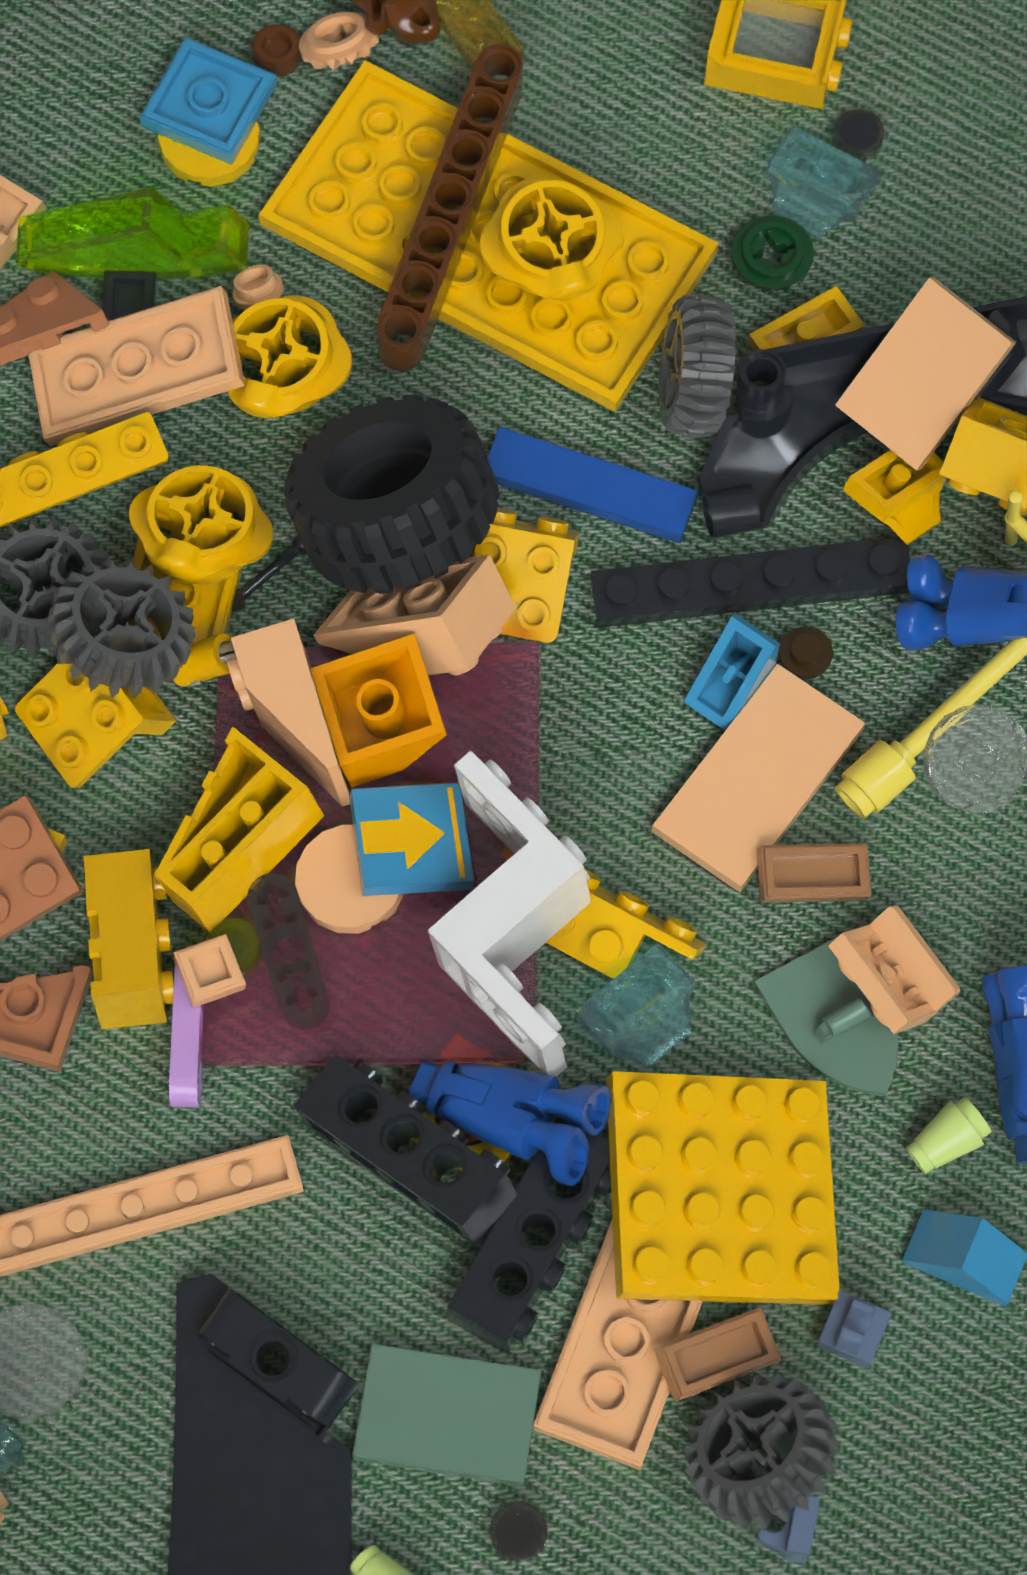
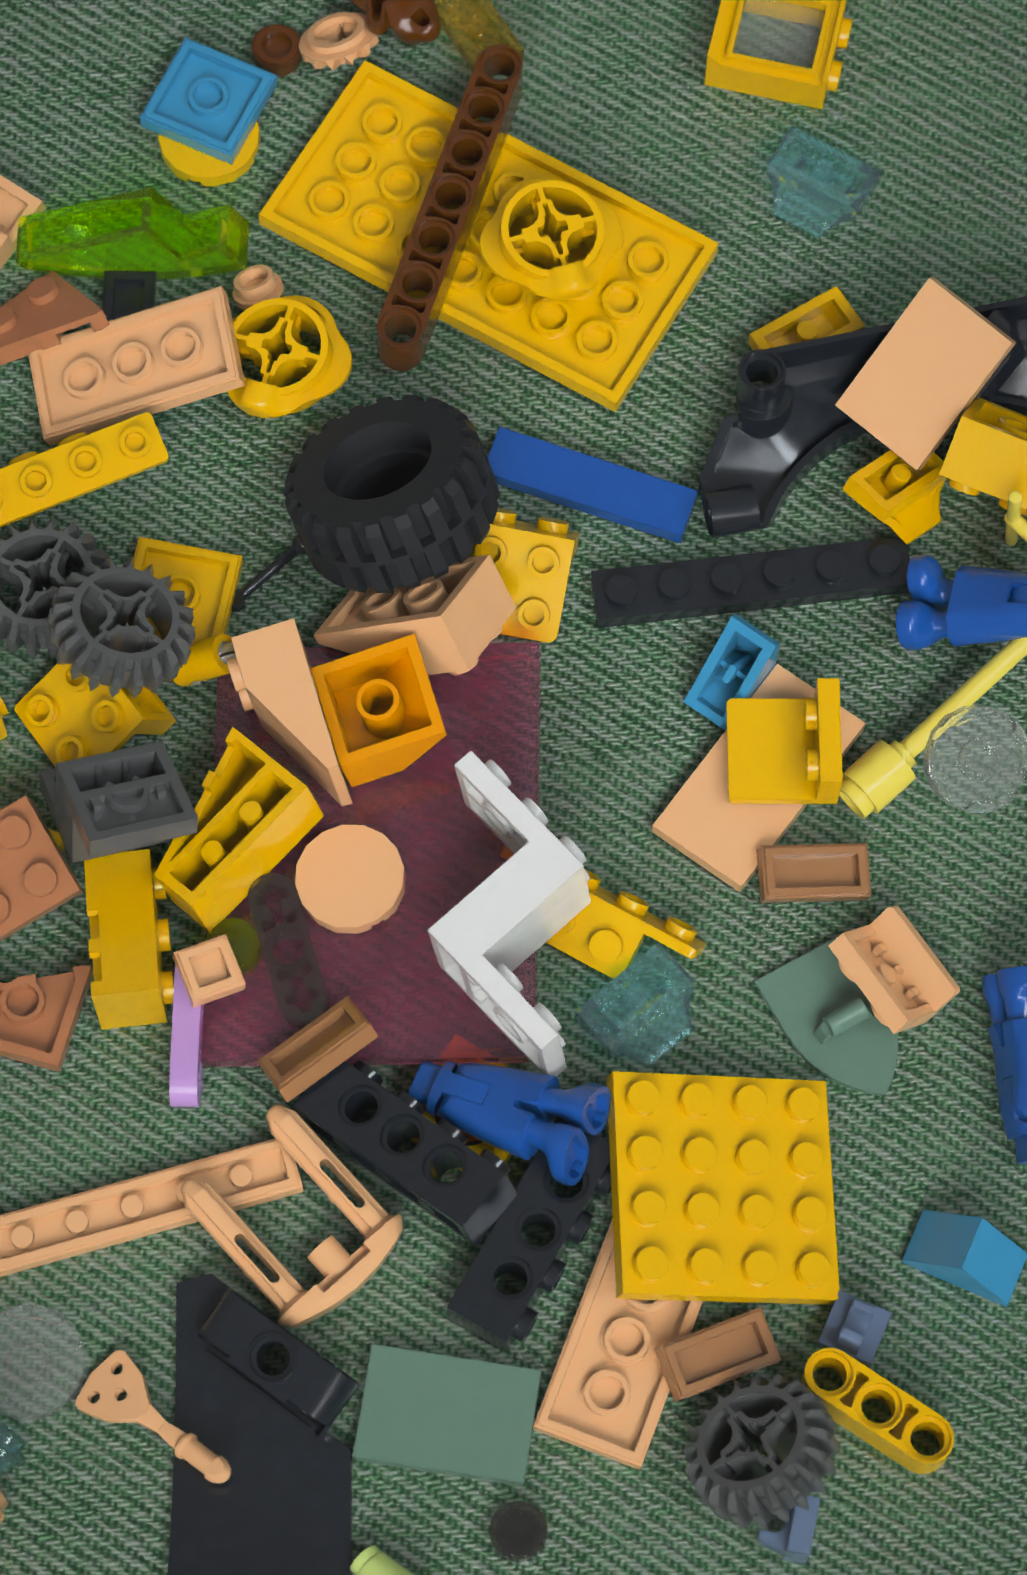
yellow piece [129,465,274,584] -> none
dark azure tile [350,783,474,896] -> none
dark grey gear [658,294,737,438] -> none
dark green gear [732,215,814,293] -> none
dark brown plate [779,627,833,679] -> none
tile [832,109,885,162] -> none
yellowish green cone [905,1096,992,1175] -> none
none -> dark grey bracket [39,741,198,863]
none -> light nougat piece [75,1350,231,1484]
none -> light nougat piece [181,1104,403,1328]
none -> medium nougat tile [257,996,379,1103]
none -> yellow bracket [726,678,843,804]
none -> yellow beam [800,1348,954,1474]

